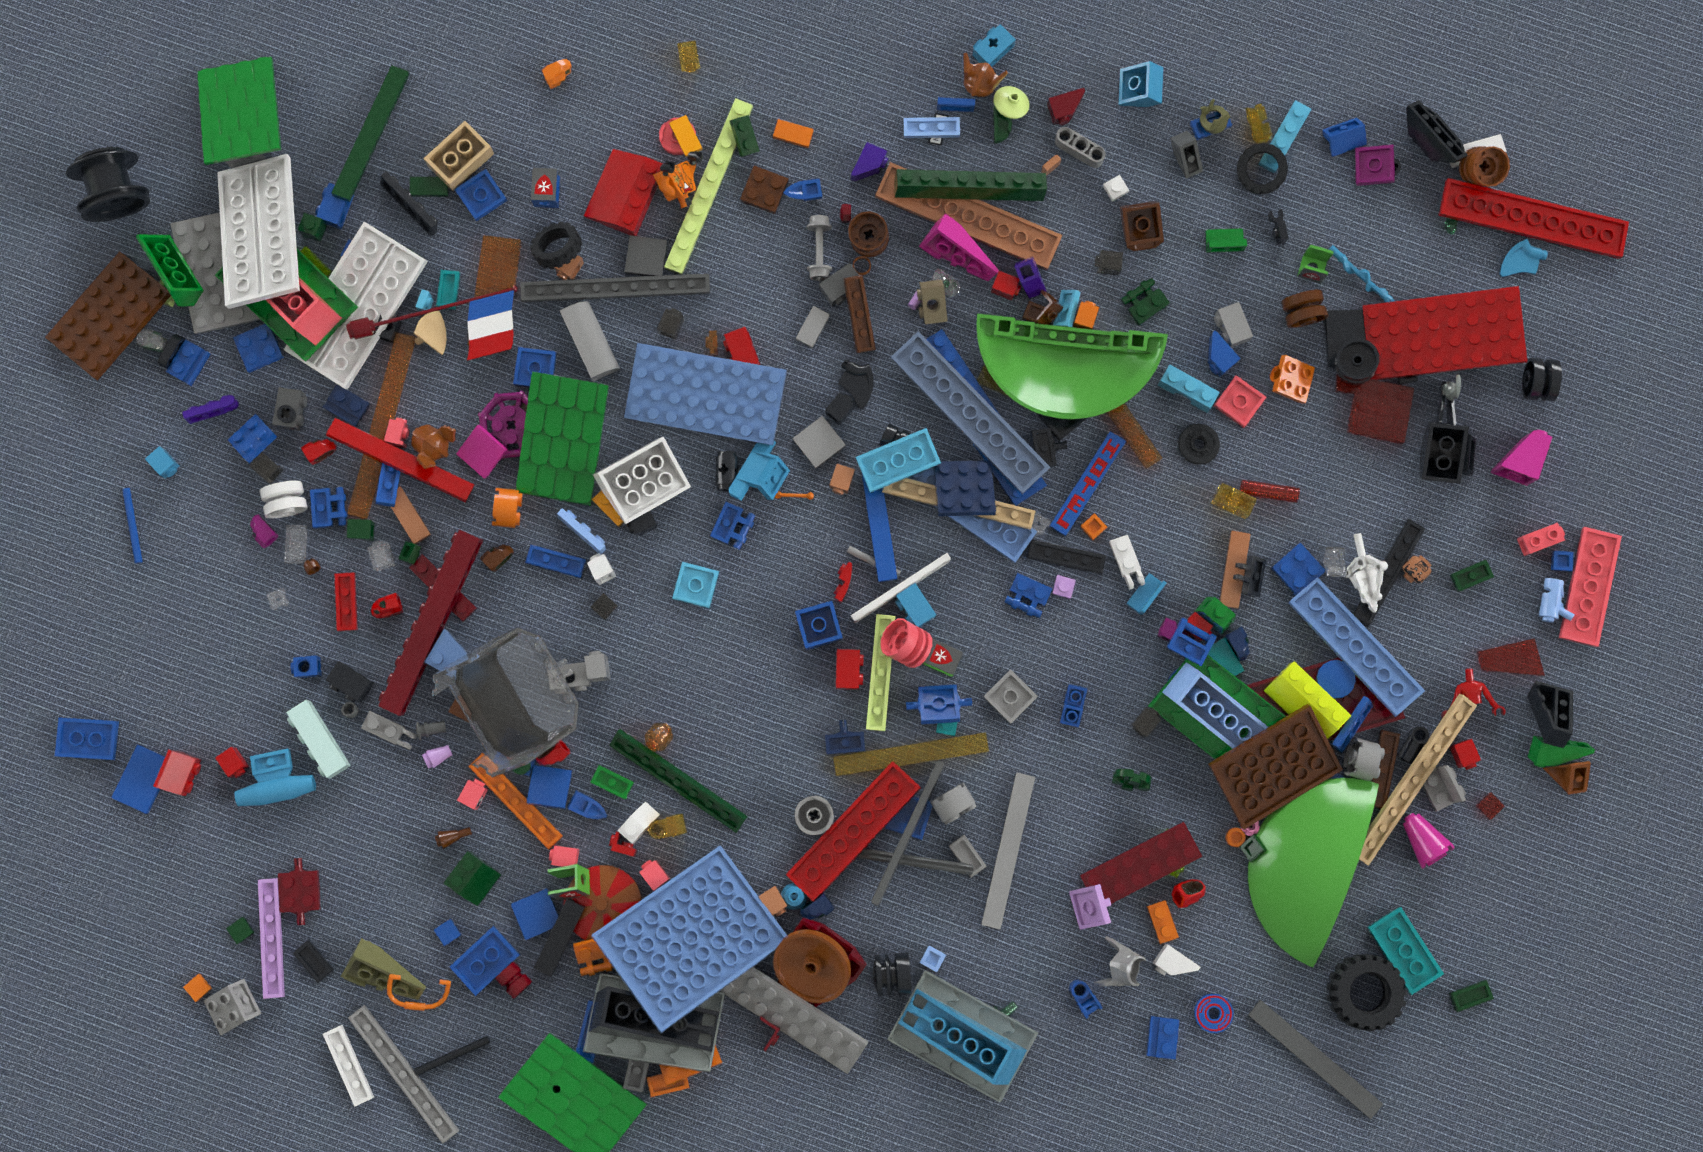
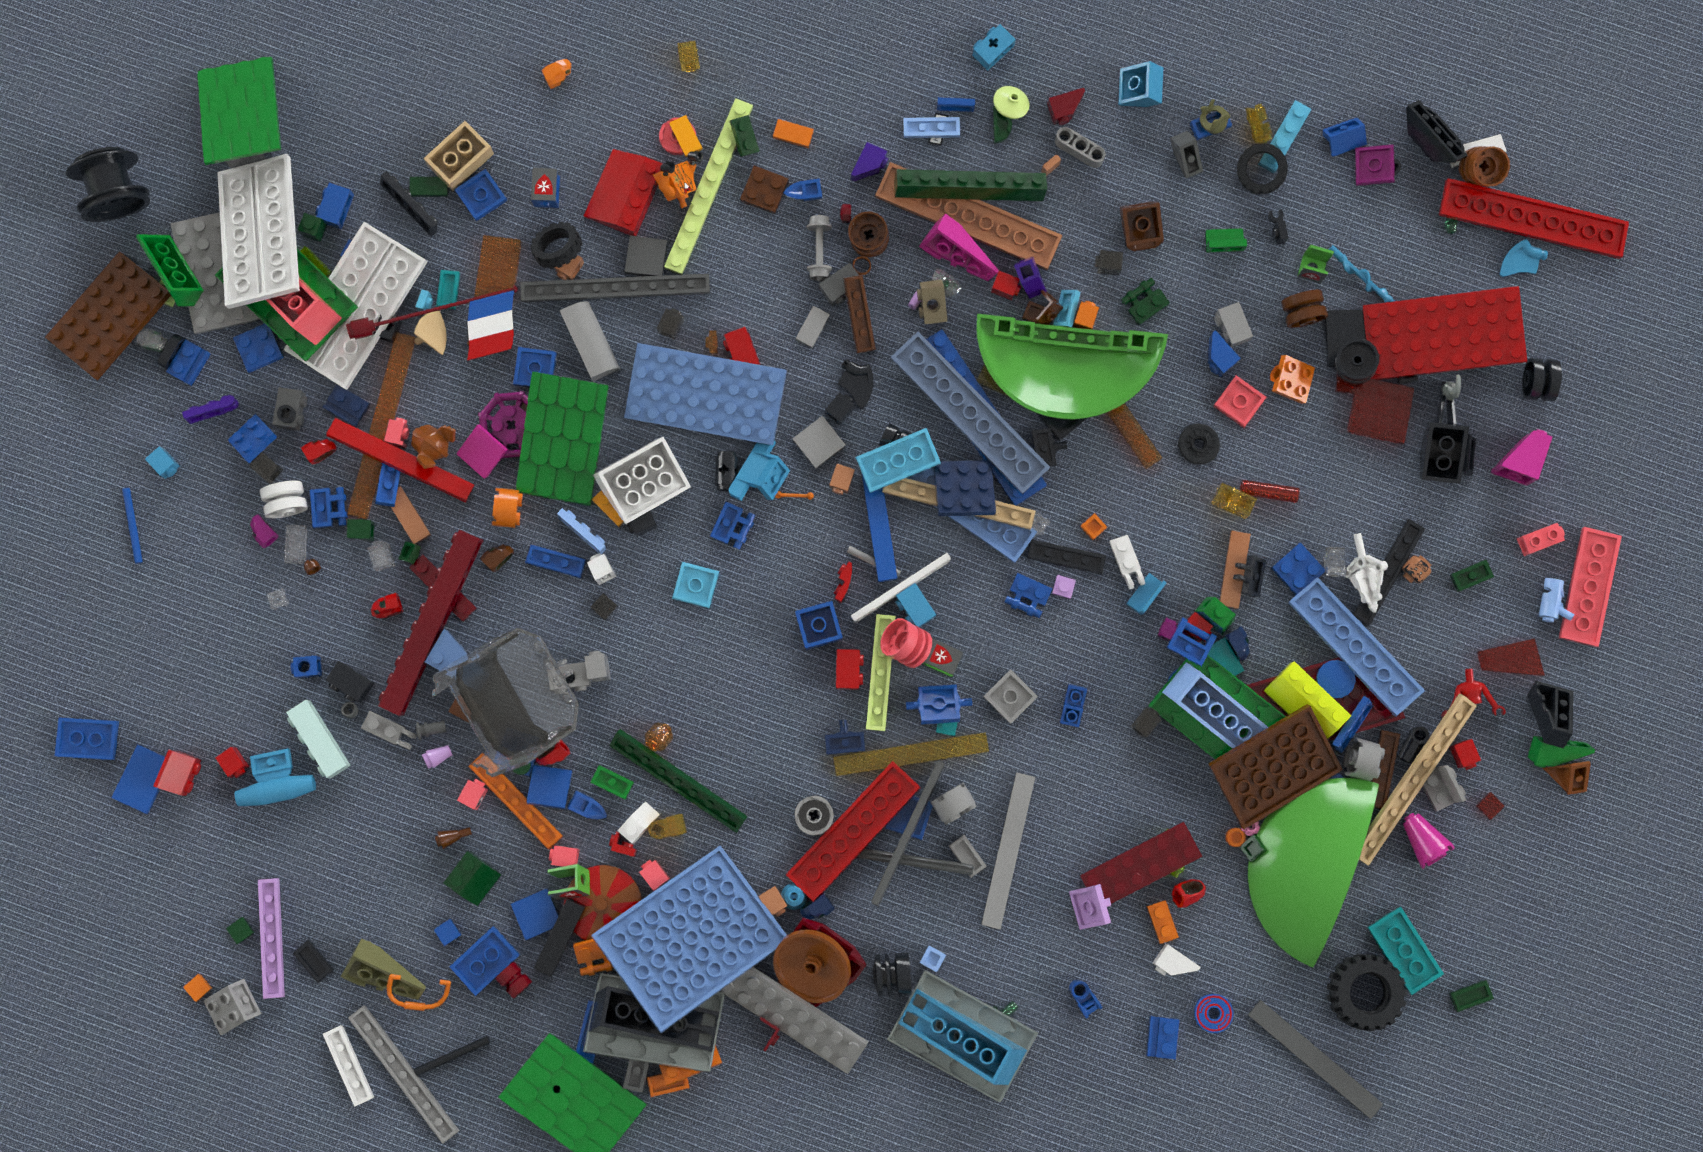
dark red plate [278,858,321,925] -> none
dark green tile [331,65,410,202] -> none
red plate [334,572,358,632] -> none
dark orange helmet [963,53,1008,97] -> none
blue tile [1049,431,1126,537] -> none
light grey helmet [1094,936,1146,986] -> none
white plate [1103,175,1129,202] -> none
dark green plate [1112,769,1152,792] -> none
medium azure arch [1158,365,1220,413] -> none
blue plate [1551,551,1573,572] -> none

